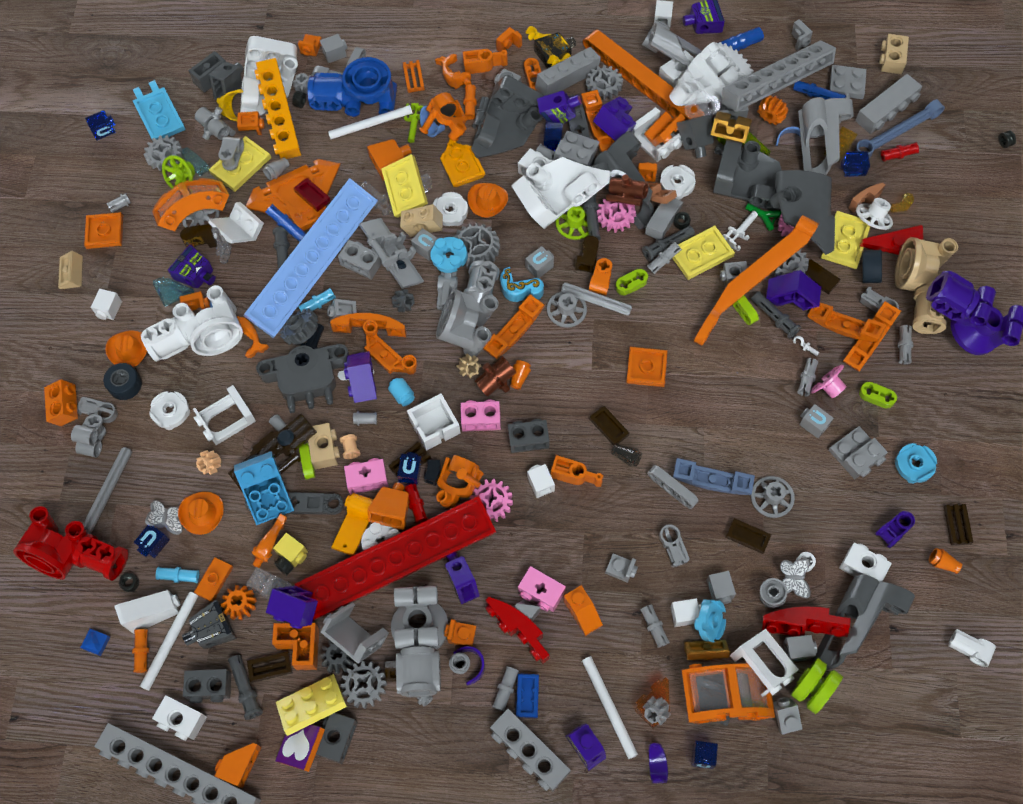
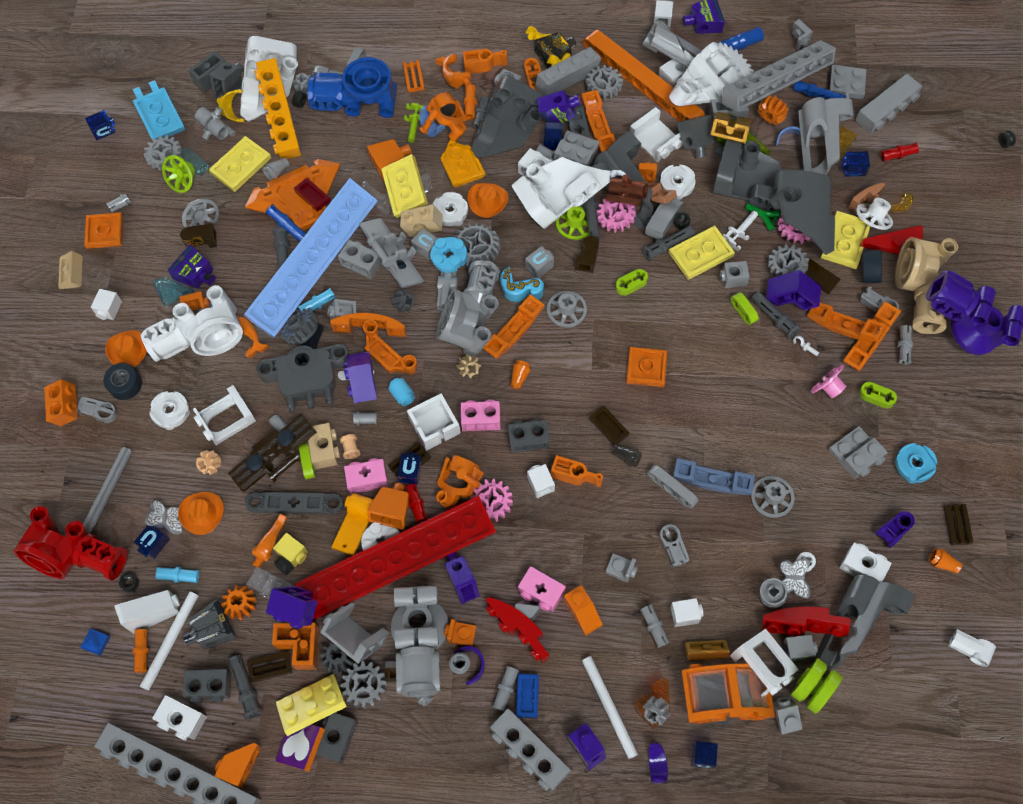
light grey piece [71,414,106,458] -> none
orange window [152,178,229,231] -> none
orange plate [194,557,233,602] -> none
white bracket [208,202,264,244] -> none
clear piece [211,227,232,264] -> none
light grey piece [218,136,244,171] -> none
dark azure slope [234,451,294,525] -> none
orange bracket [237,111,265,135] -> none
orange bracket [298,34,322,57] -> none
light grey brick [320,34,348,64] -> none
white piece [328,105,413,139] -> none
black piece [424,460,441,486] -> none
copper pin [475,356,517,397] -> none
orange bracket [496,27,522,52] -> none
light grey axle [561,282,632,316] -> none
orange piece [589,258,612,295] -> none
dark purple brick [593,97,637,141] -> none
orange bracket [644,111,685,147] -> none
light grey pin [647,241,682,274] -> none
clear plate [684,96,720,118] -> none
orange piece [694,215,819,346] -> none
medium azure plate [694,599,726,642] -> none
light grey brick [706,571,736,605] -> none
dark brown tile [725,518,772,554] -> none
light grey pin [798,358,818,396] -> none
light grey brick [799,404,834,439] -> none
sand blue piece [854,99,945,160] -> none
tan brick [879,34,909,74] -> none

